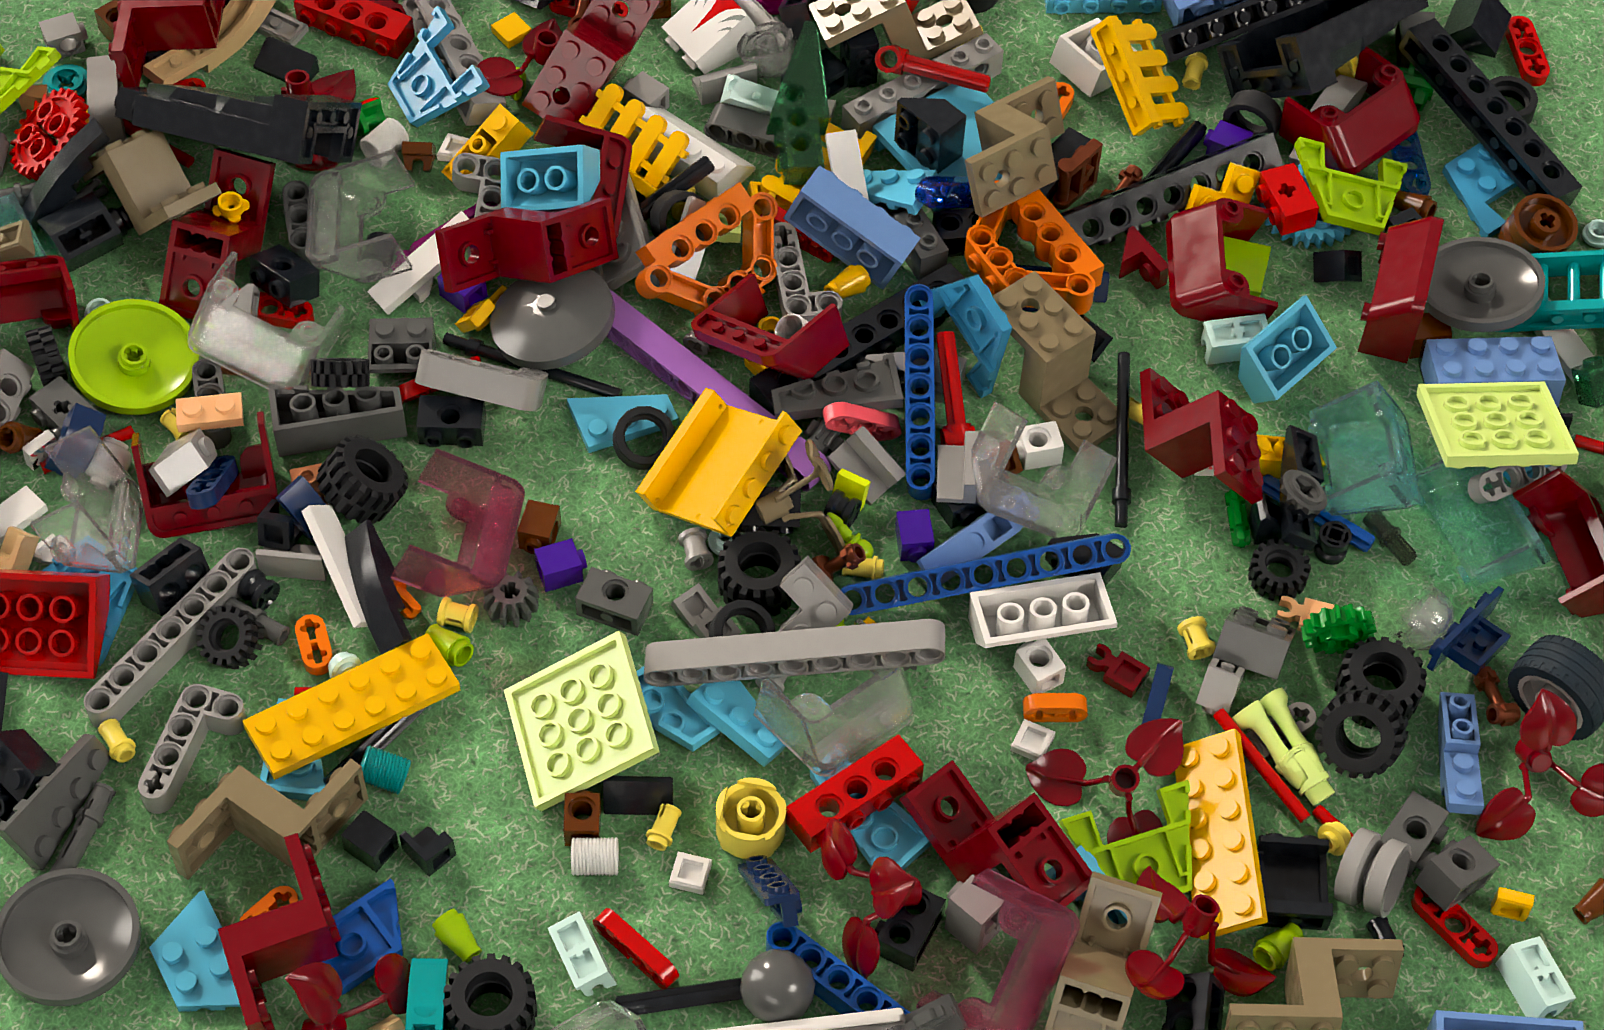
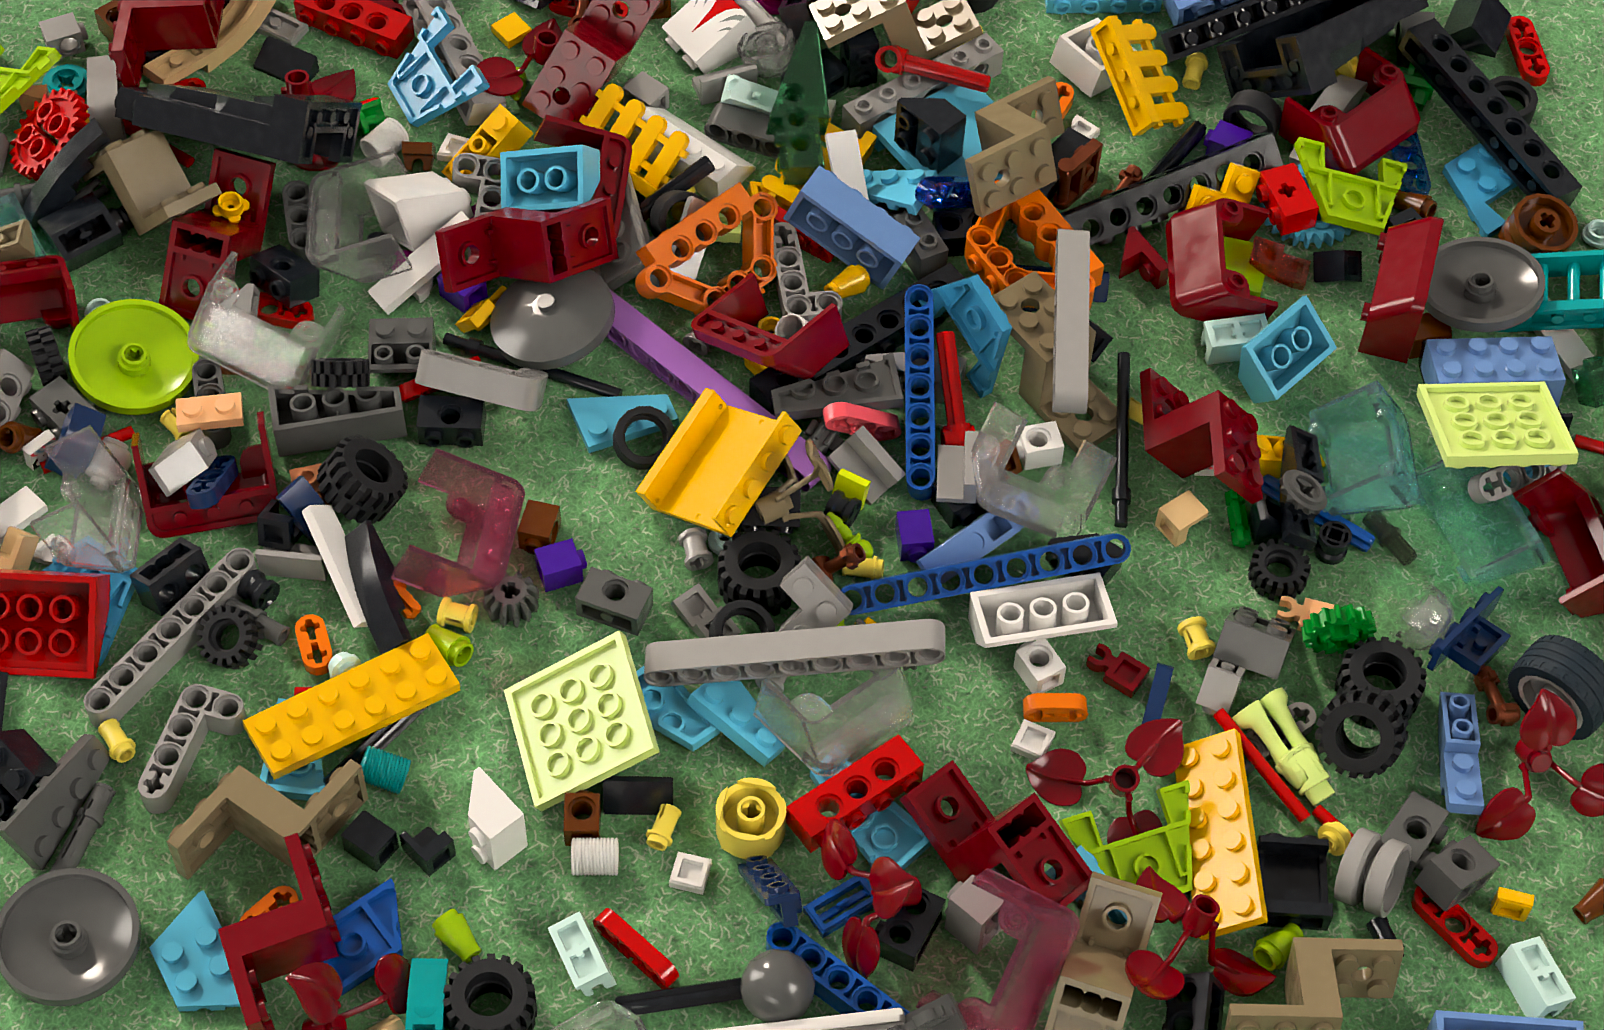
none -> white slope [364,171,474,252]
none -> white slope [468,767,528,870]
none -> blue tile [803,876,874,939]
none -> light grey beam [1052,229,1090,414]
none -> white tile [1071,115,1100,139]
none -> tan panel [1155,490,1209,547]
none -> clear red slope [1249,236,1311,290]

